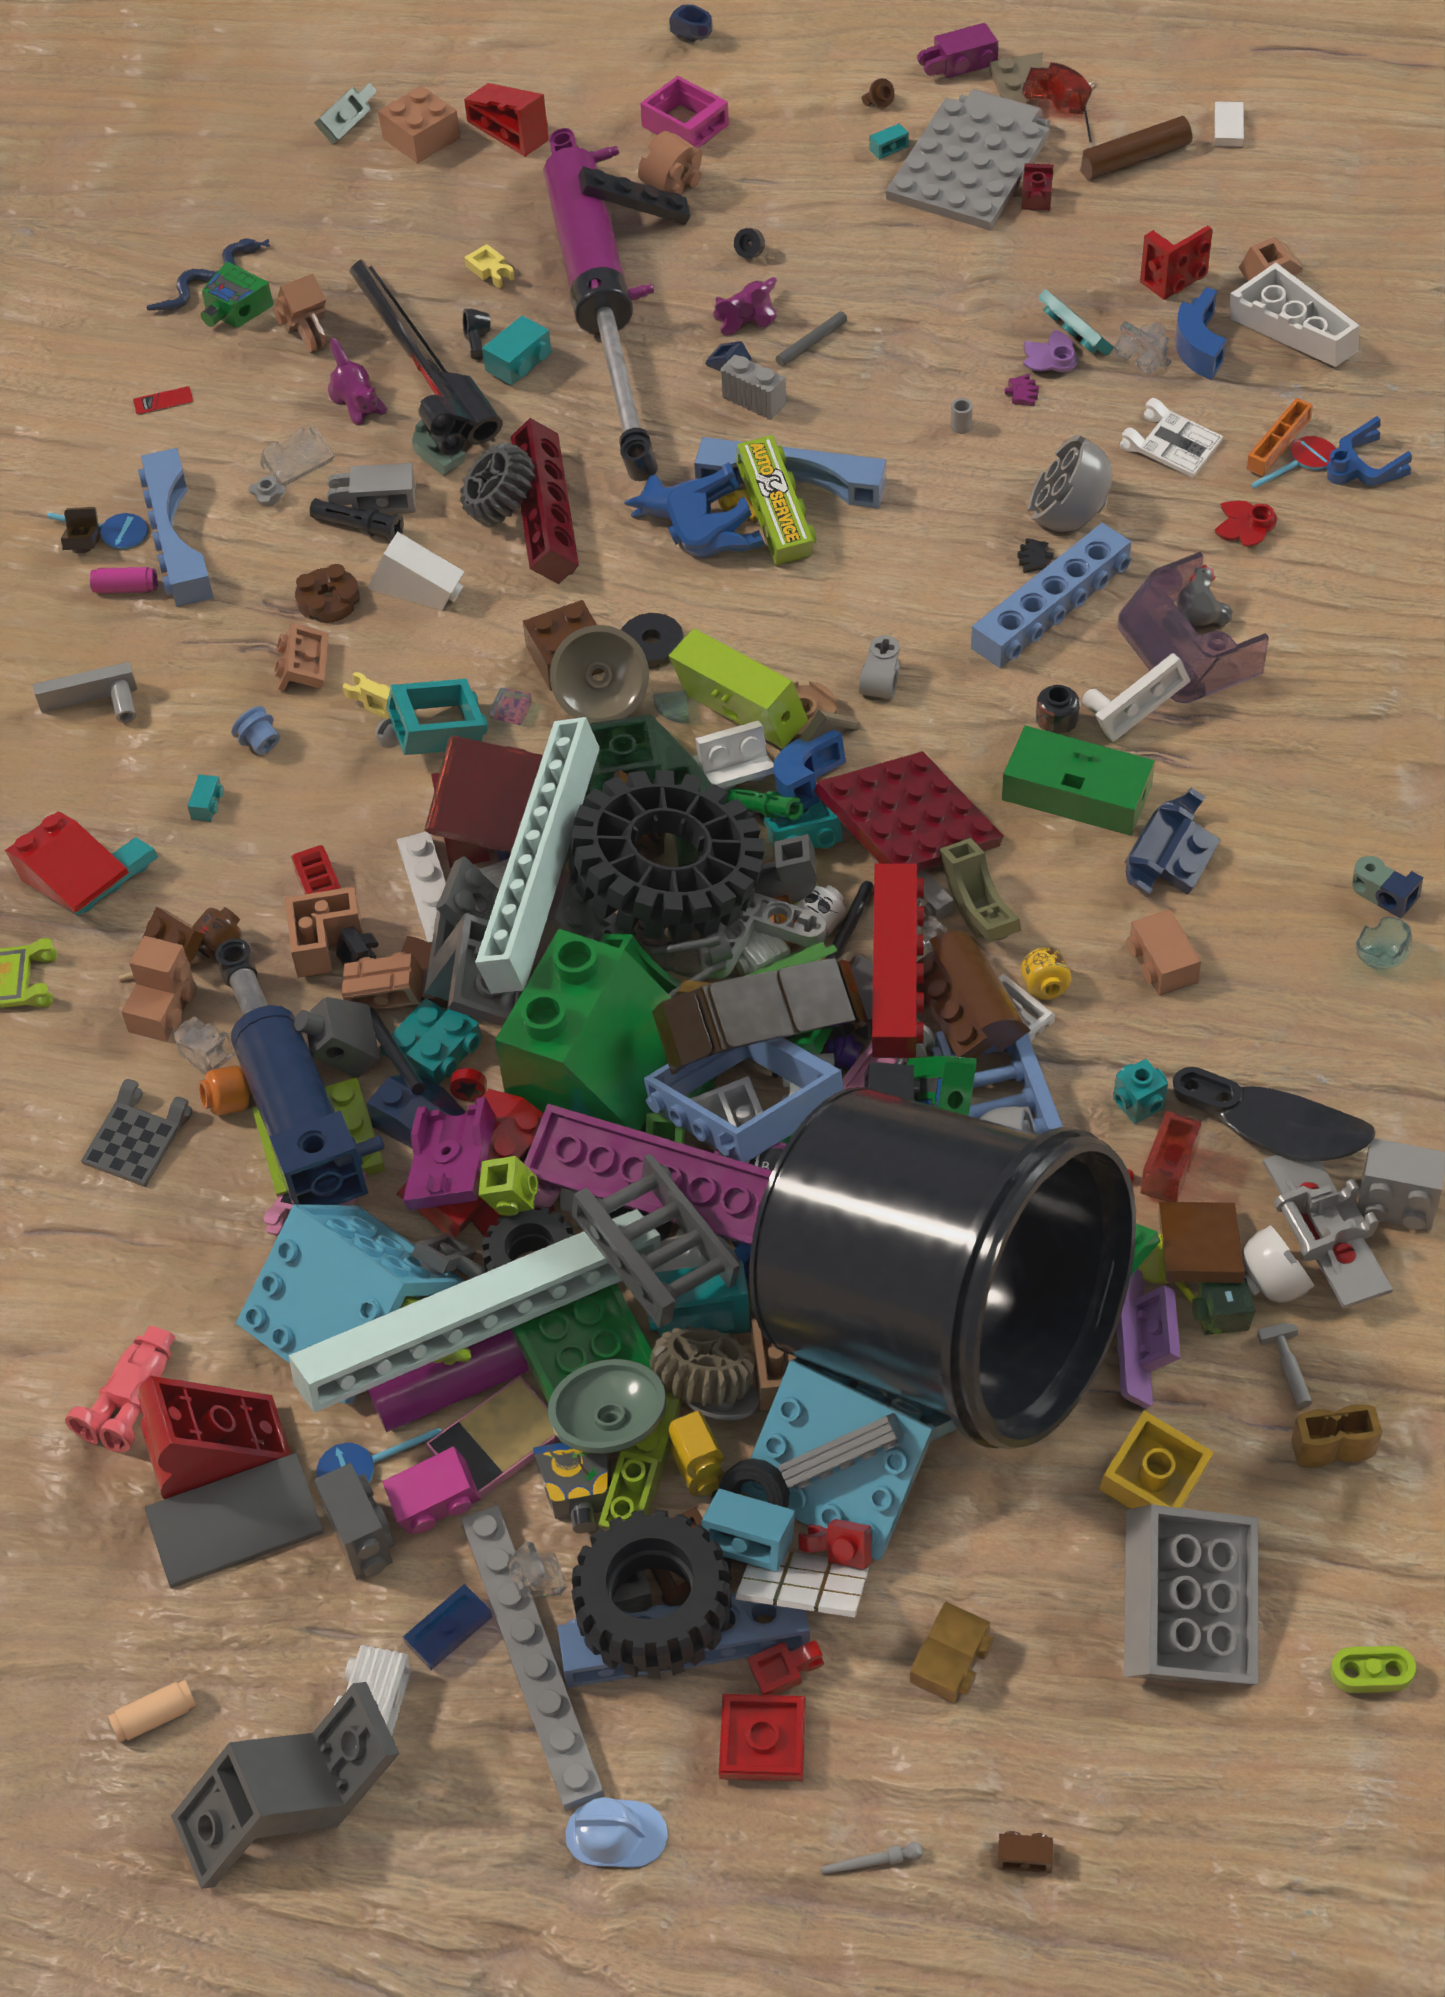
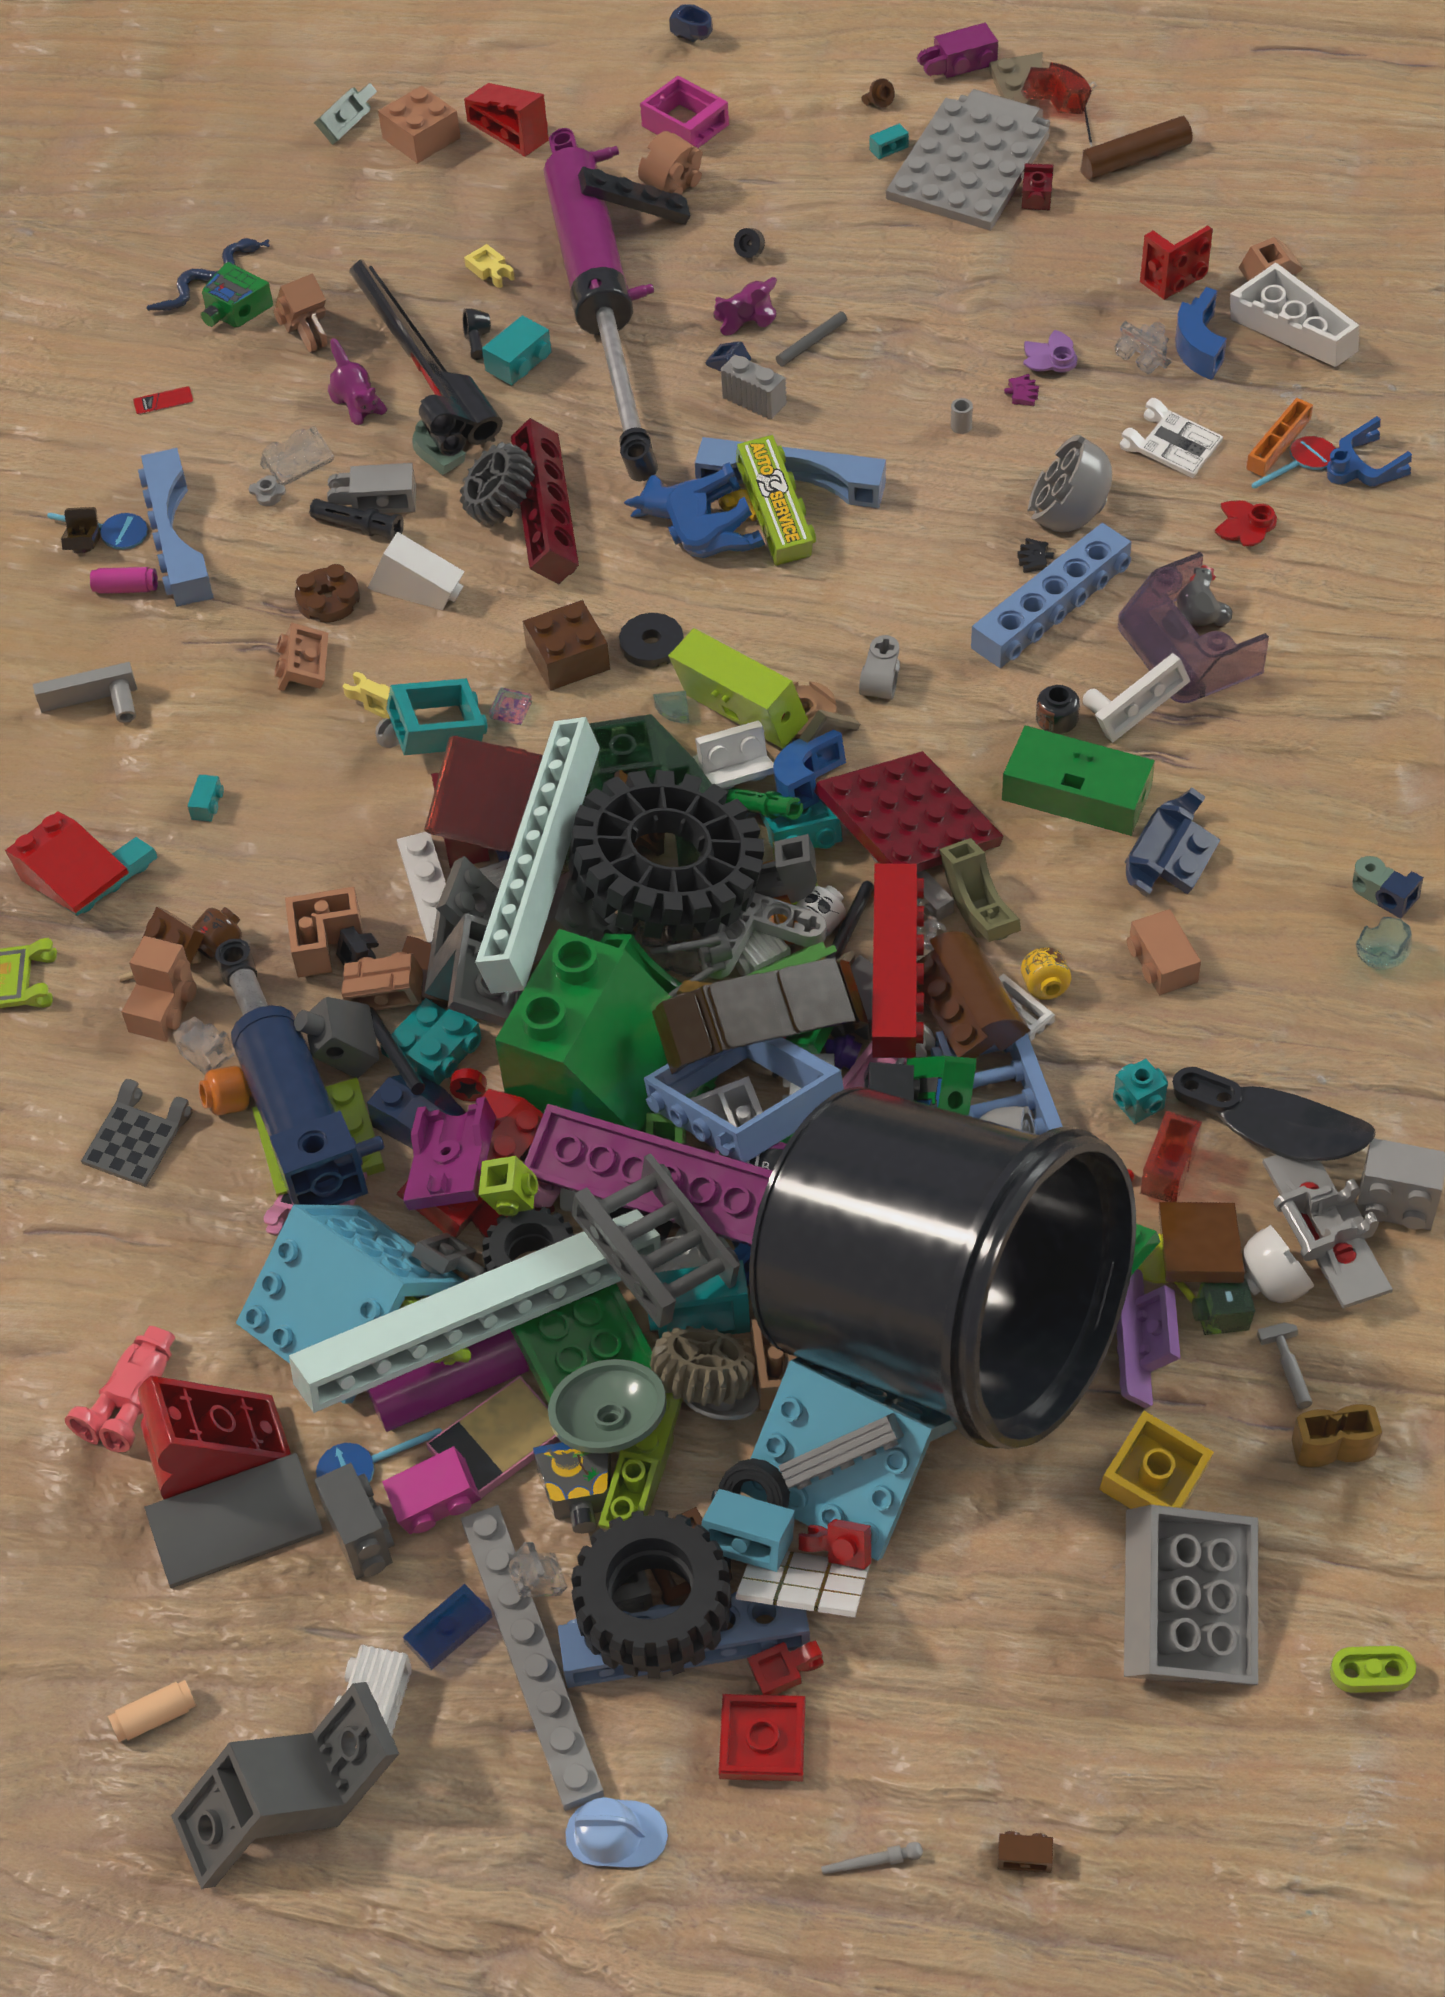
medium blue piece [231,706,280,755] -> none
red slope [291,845,341,894] -> none
dark tan dish [550,625,649,725] -> none
yellow brick [668,1410,725,1497] -> none
pearl gold brick [910,1601,994,1703] -> none
teal tile [1038,289,1115,356] -> none
white tile [1214,101,1244,147] -> none

